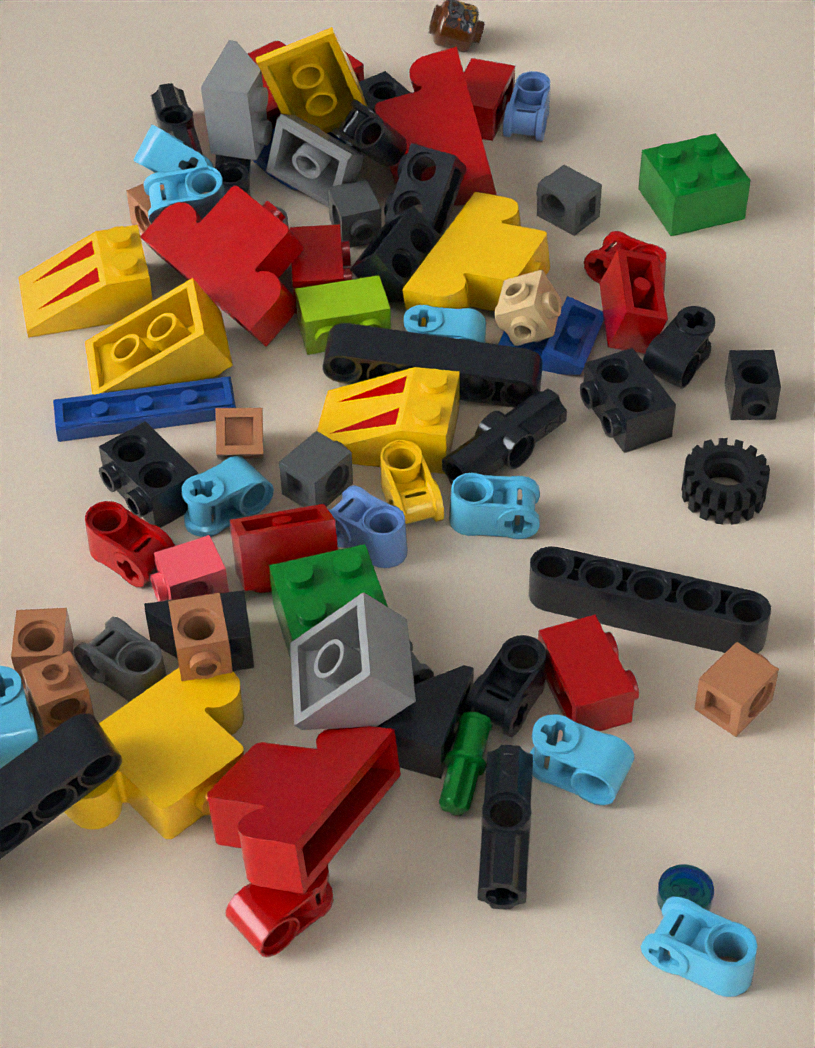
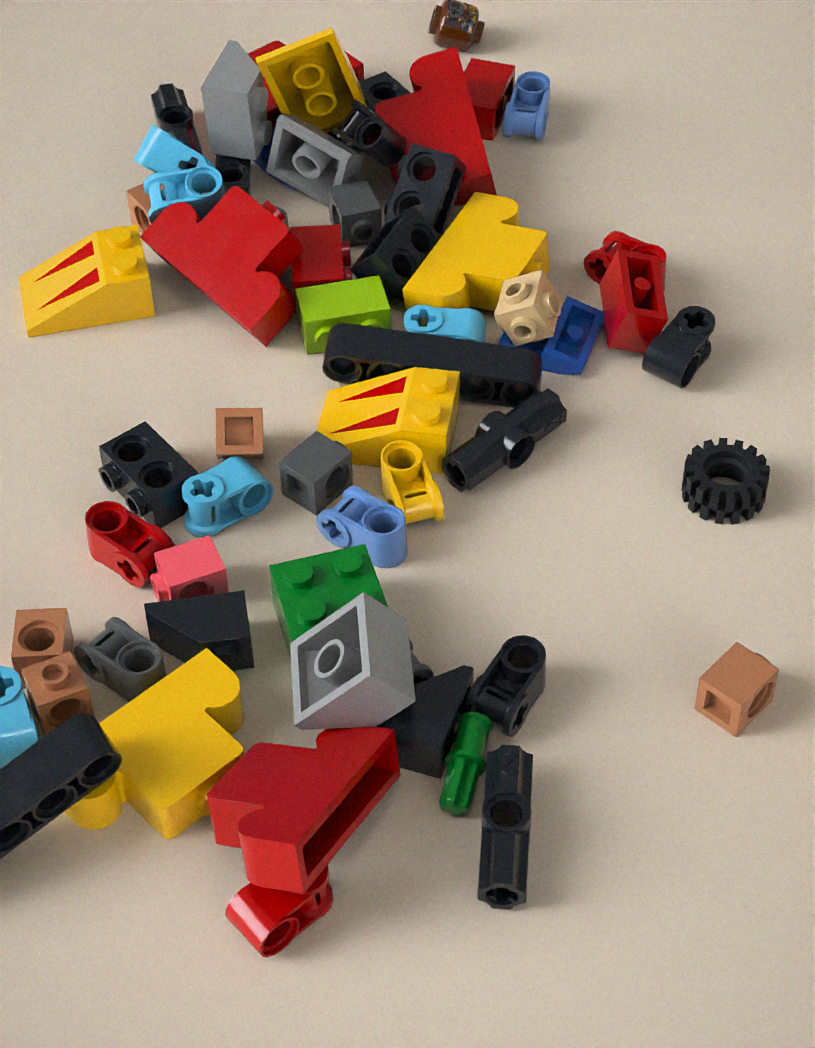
blue tile [53,376,236,442] -> none
yellow slope [85,278,233,395] -> none
nougat brick [168,592,233,681] -> none
red brick [229,504,338,593] -> none
medium azure piece [449,473,540,539] -> none
black beam [528,546,771,653] -> none
medium azure piece [530,714,635,805] -> none
dark grey brick [536,165,602,236] -> none
red brick [538,615,639,731] -> none
black brick [580,348,676,453] -> none
green brick [638,133,751,237] -> none
medium azure piece [640,896,757,997] -> none
tile [657,864,714,920] -> none
black brick [725,350,781,420] -> none

